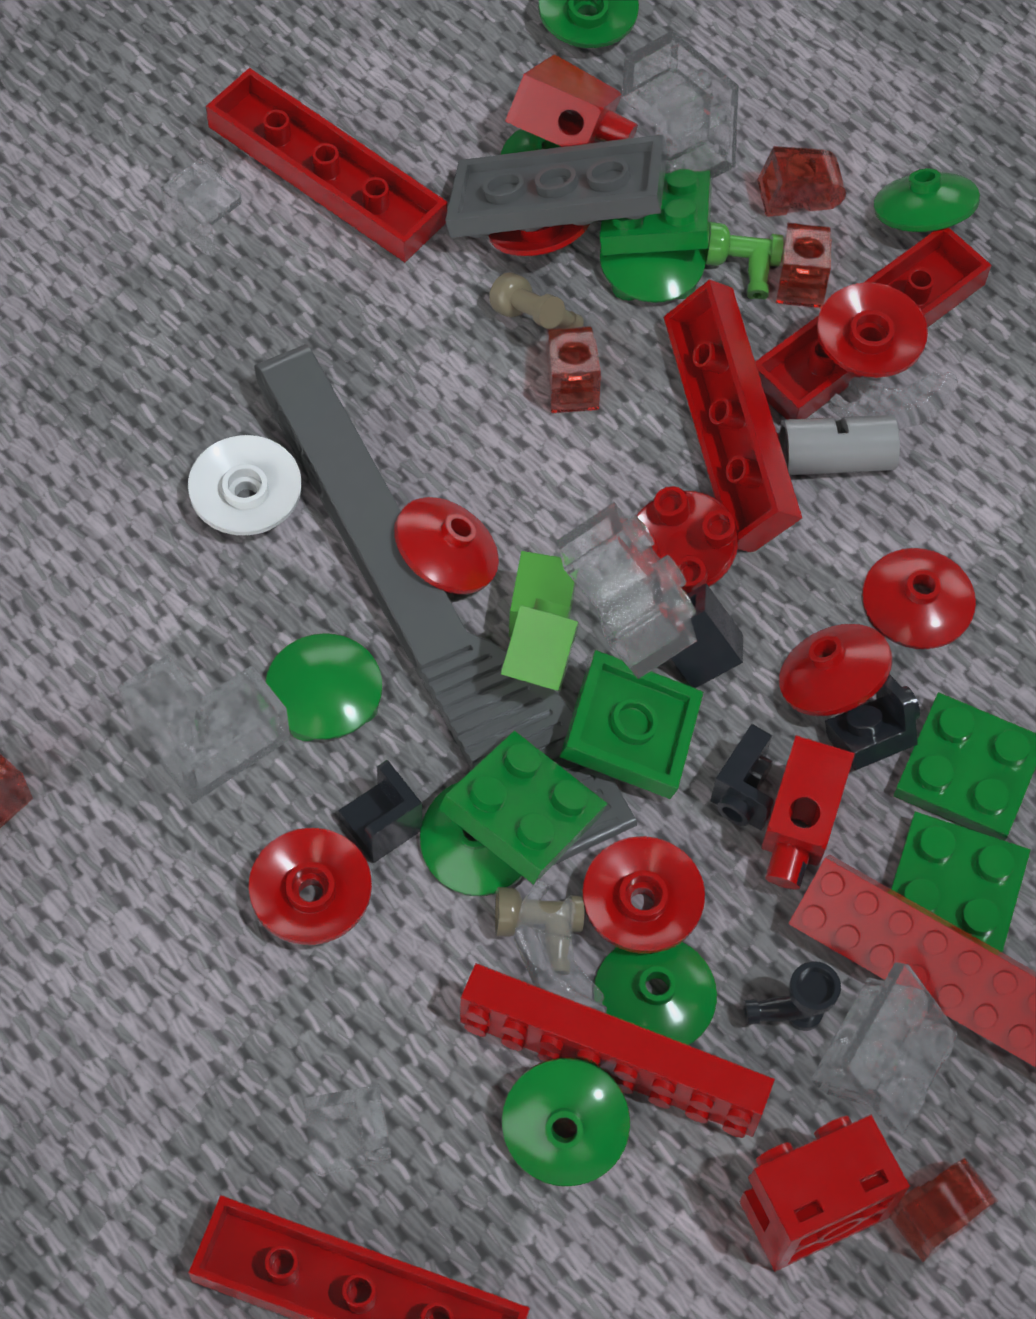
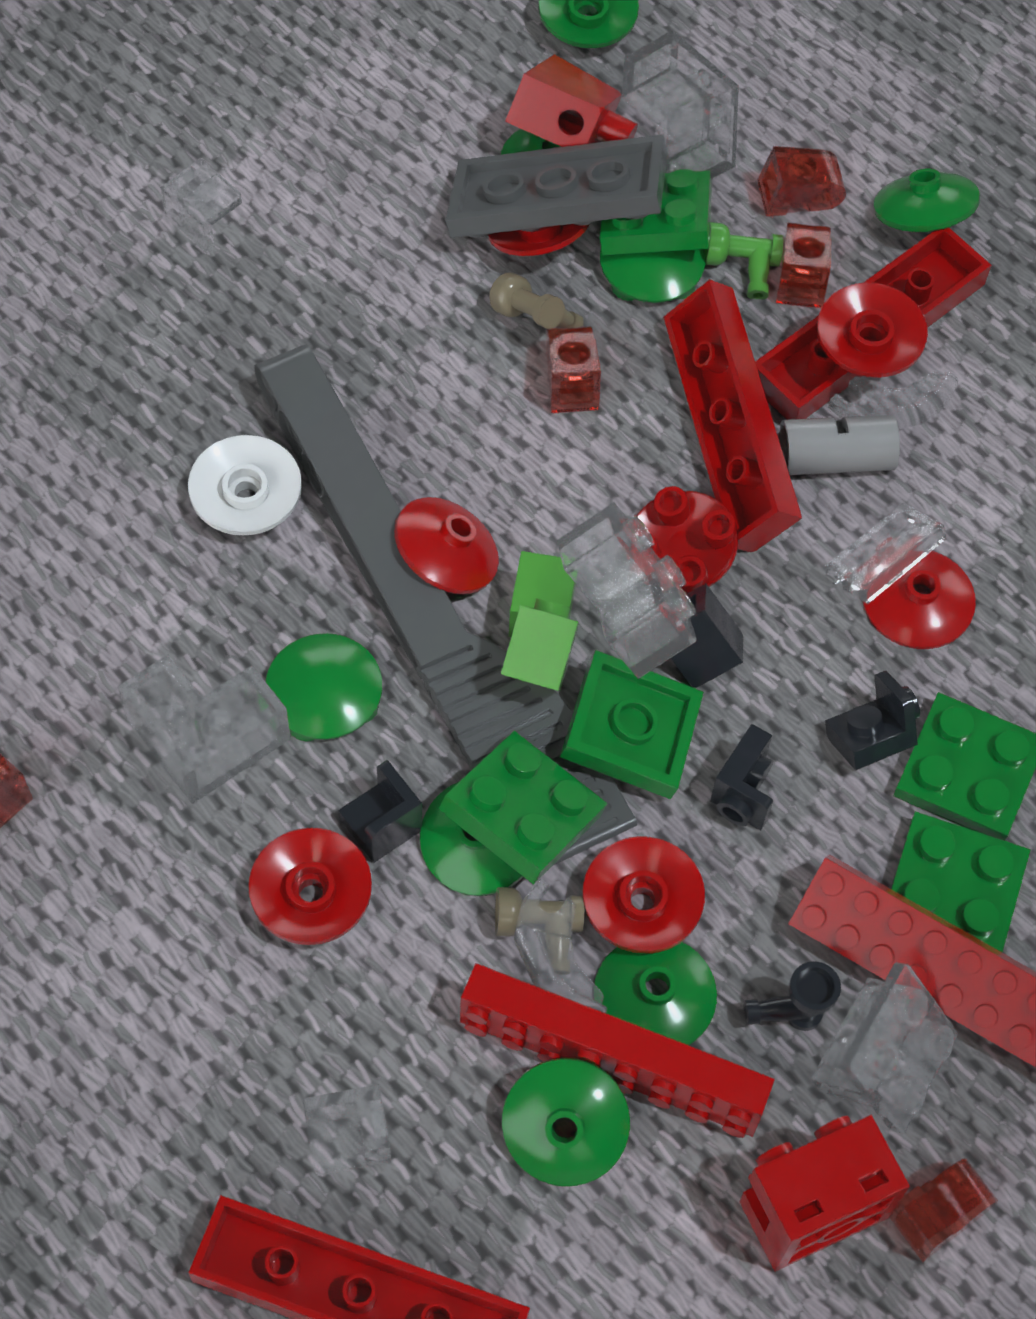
red piece [206,68,447,263] -> none
red torso [761,735,855,890] -> none
red dish [779,624,893,716] -> none
none -> clear tile [824,503,946,604]

